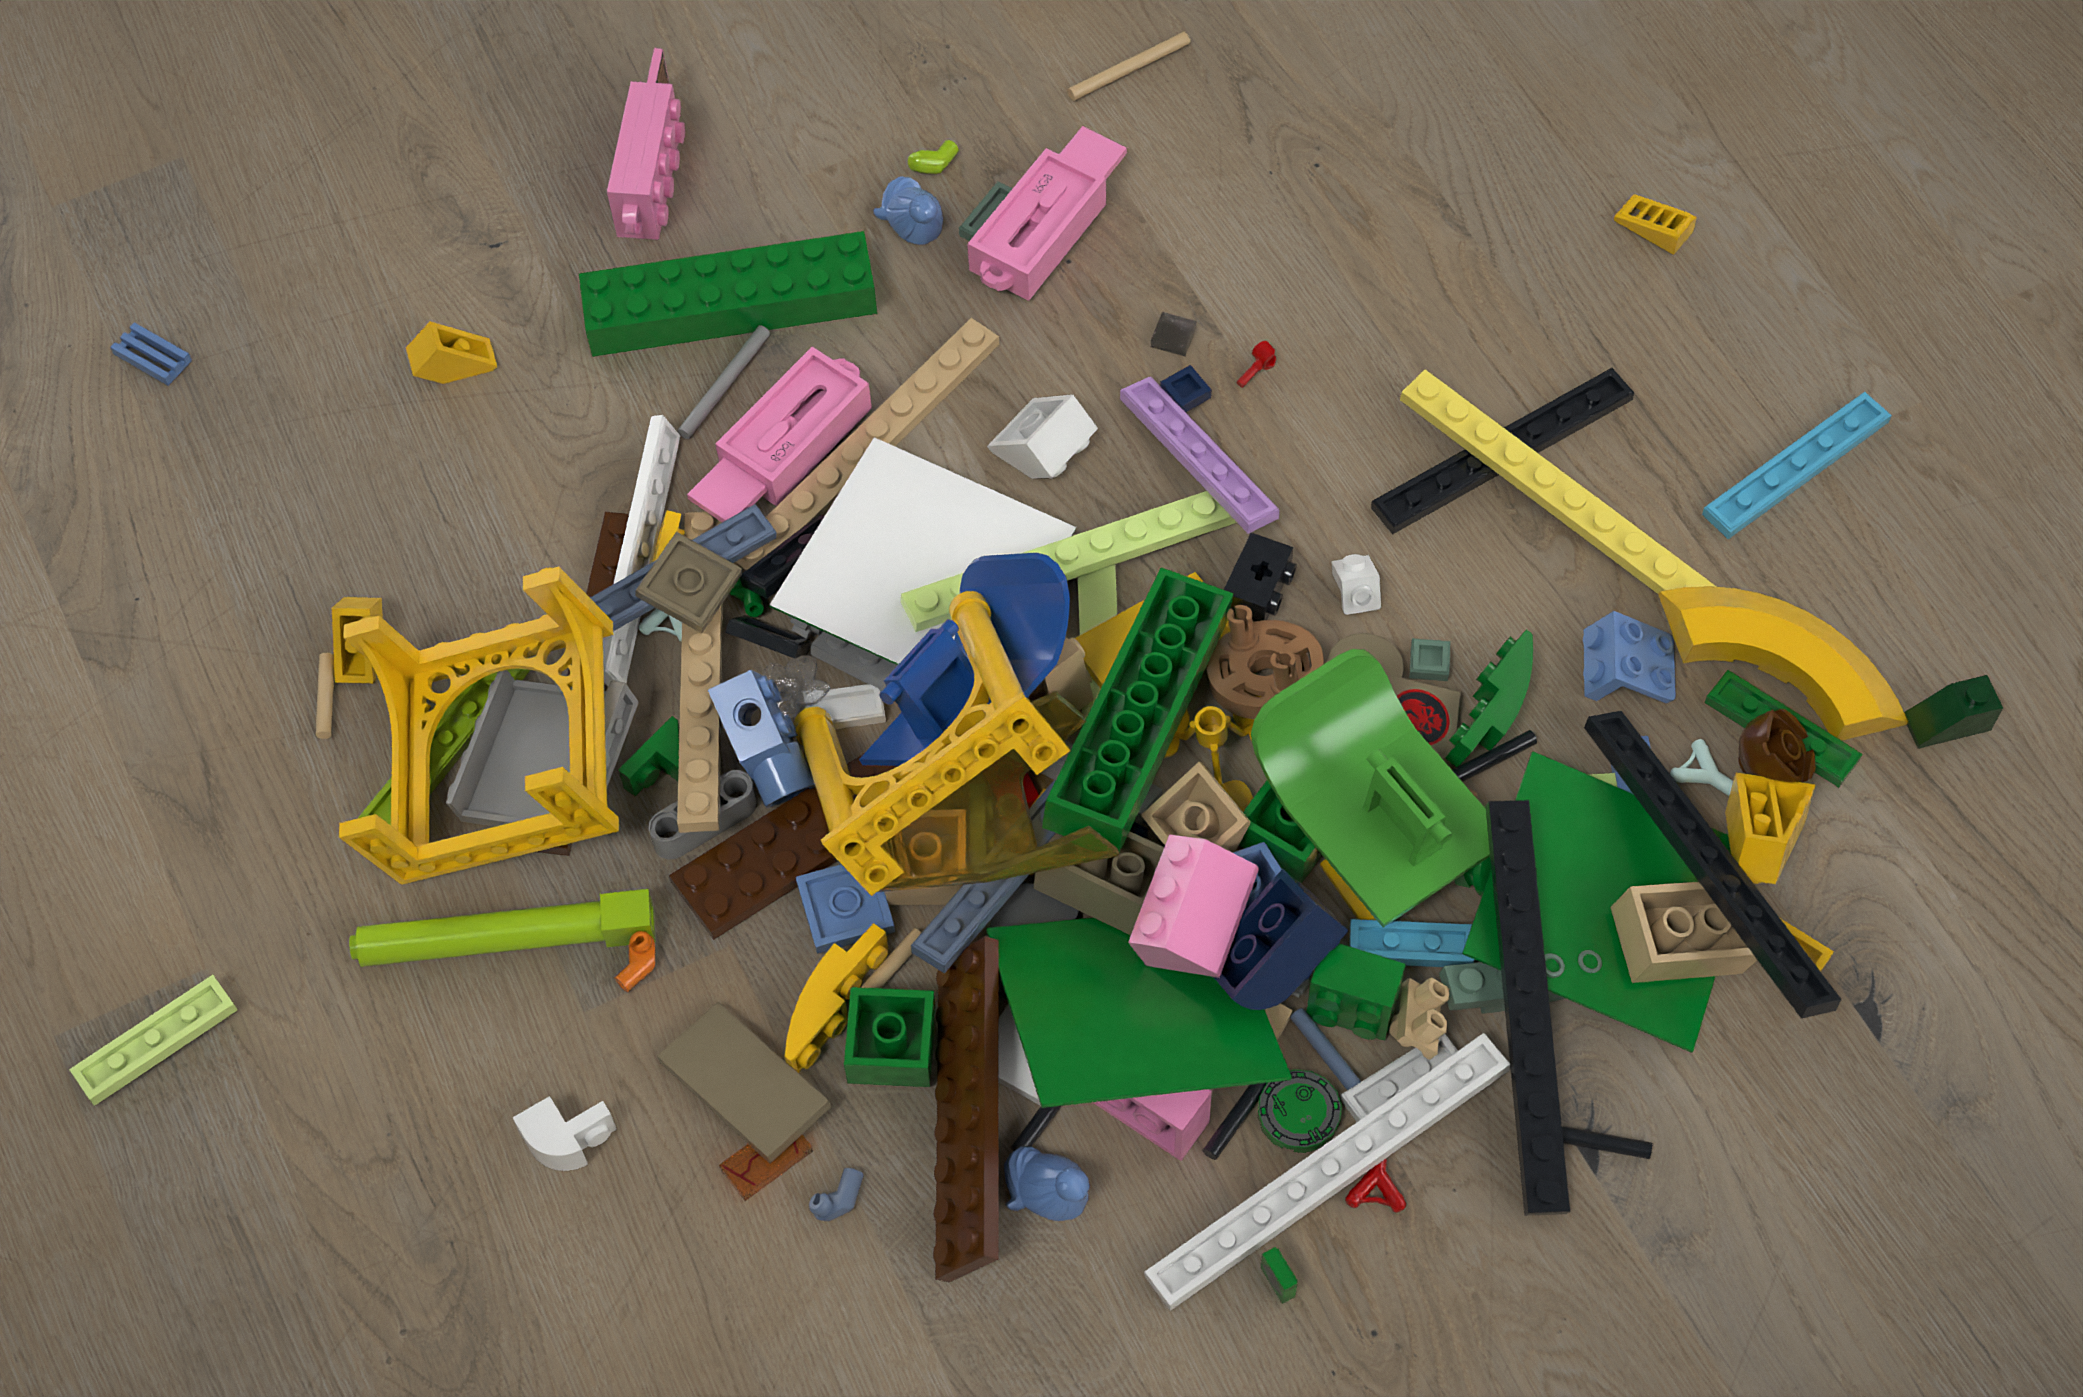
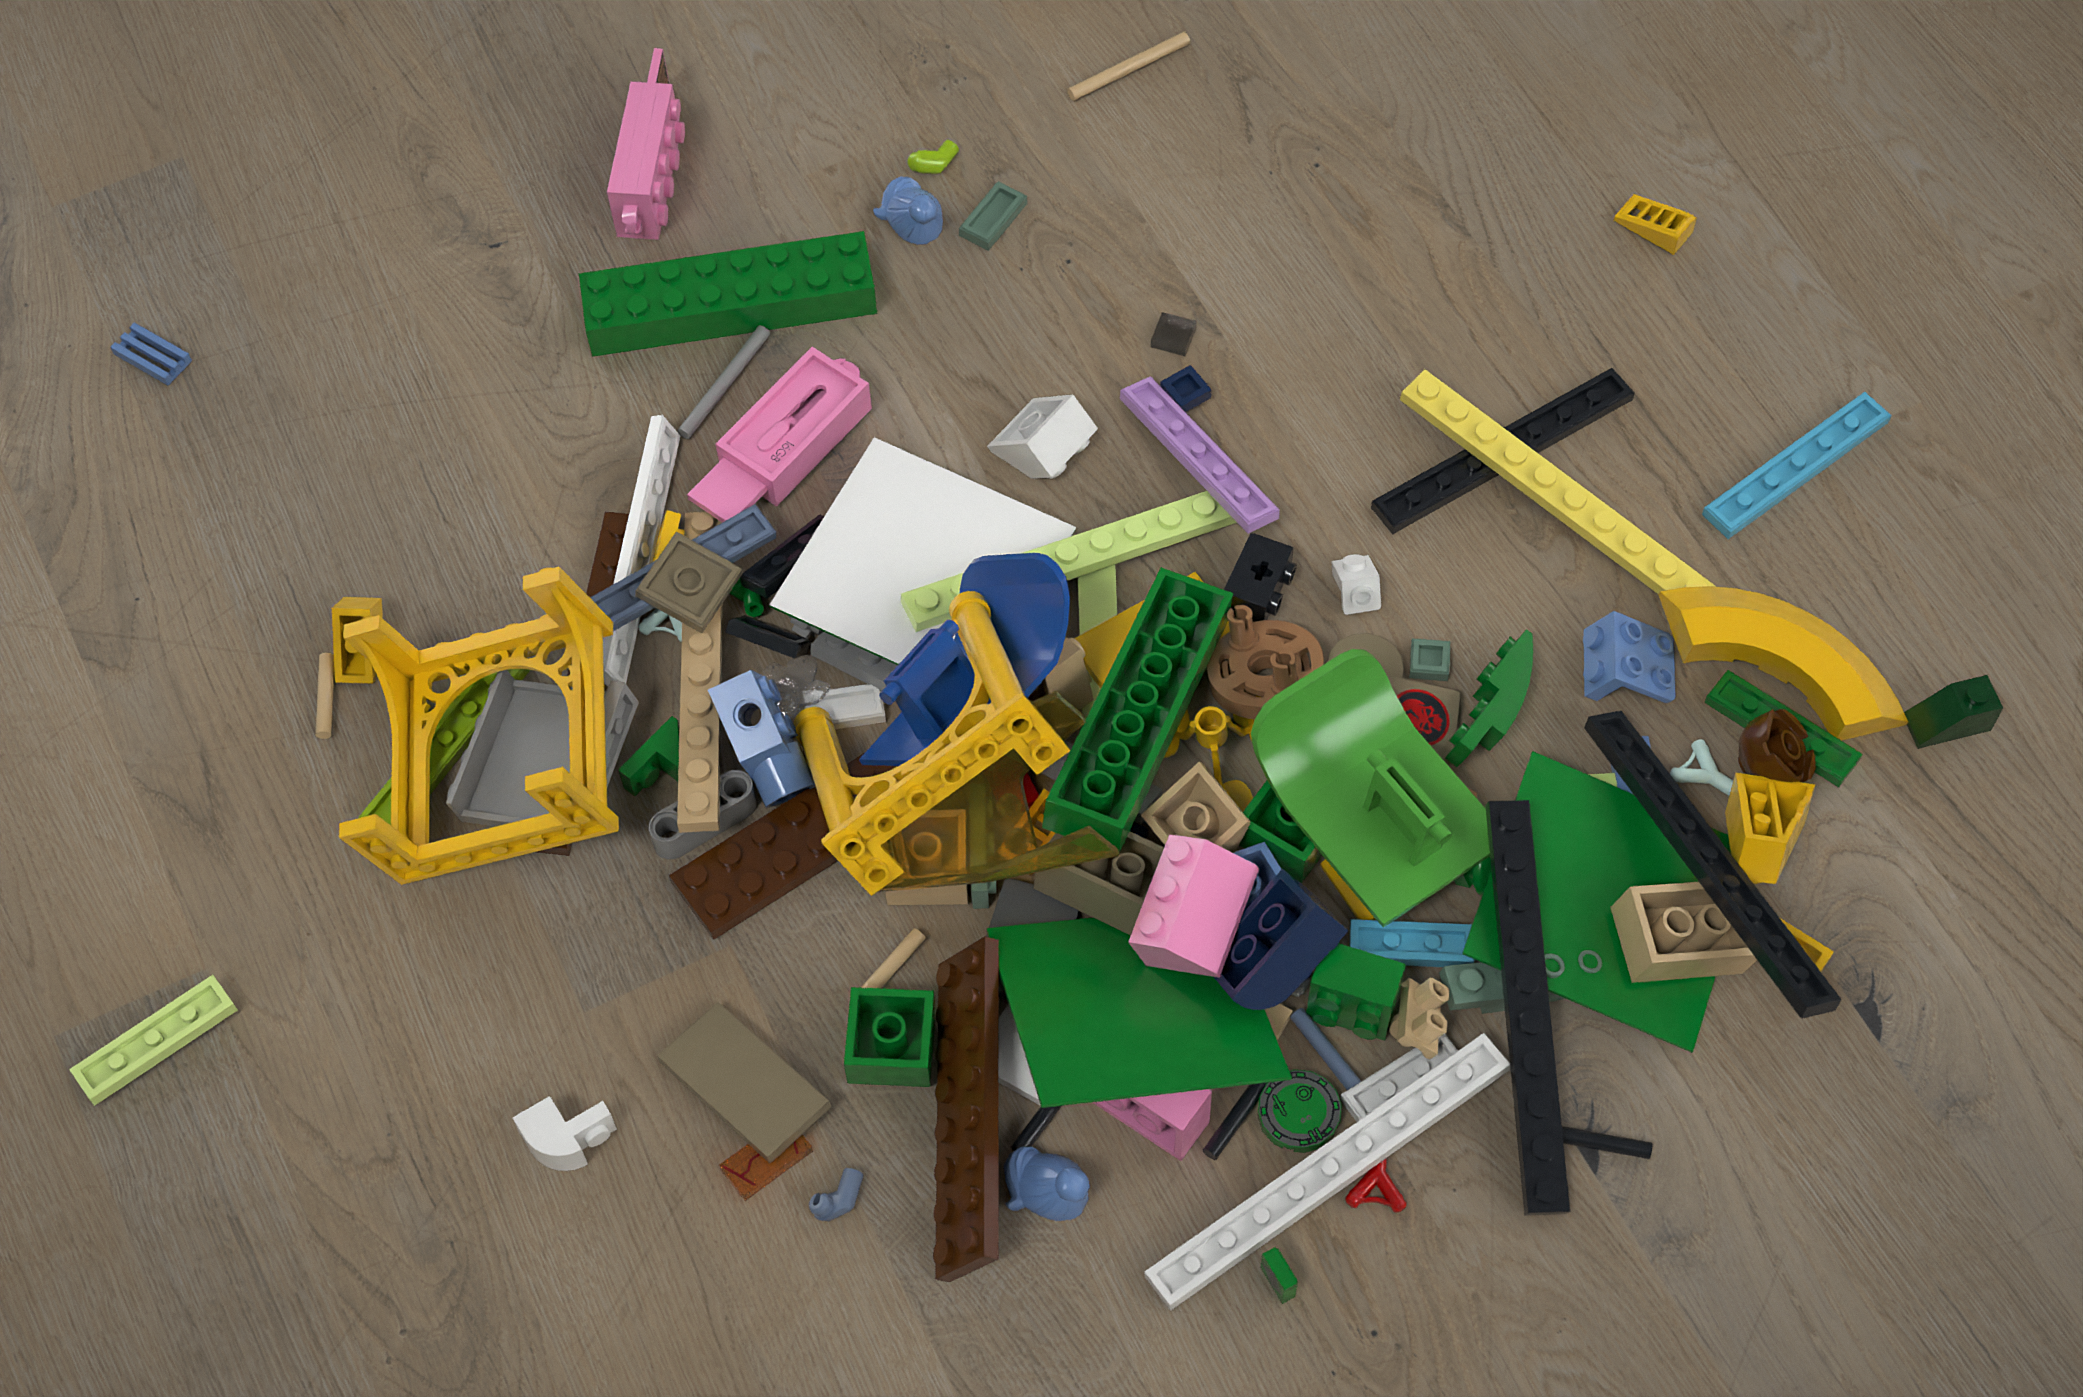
lime brick [349,889,656,967] -> none
yellow slope [406,321,497,384] -> none
orange arm [614,931,656,992] -> none
tan plate [733,318,999,573] -> none
yellow slope [785,923,889,1073] -> none
medium blue plate [796,864,895,954] -> none
sand blue tile [911,780,1056,974] -> none
bright pink piece [967,126,1127,301] -> none
red hand [1236,340,1276,388] -> none
black bar [1452,730,1537,782] -> none

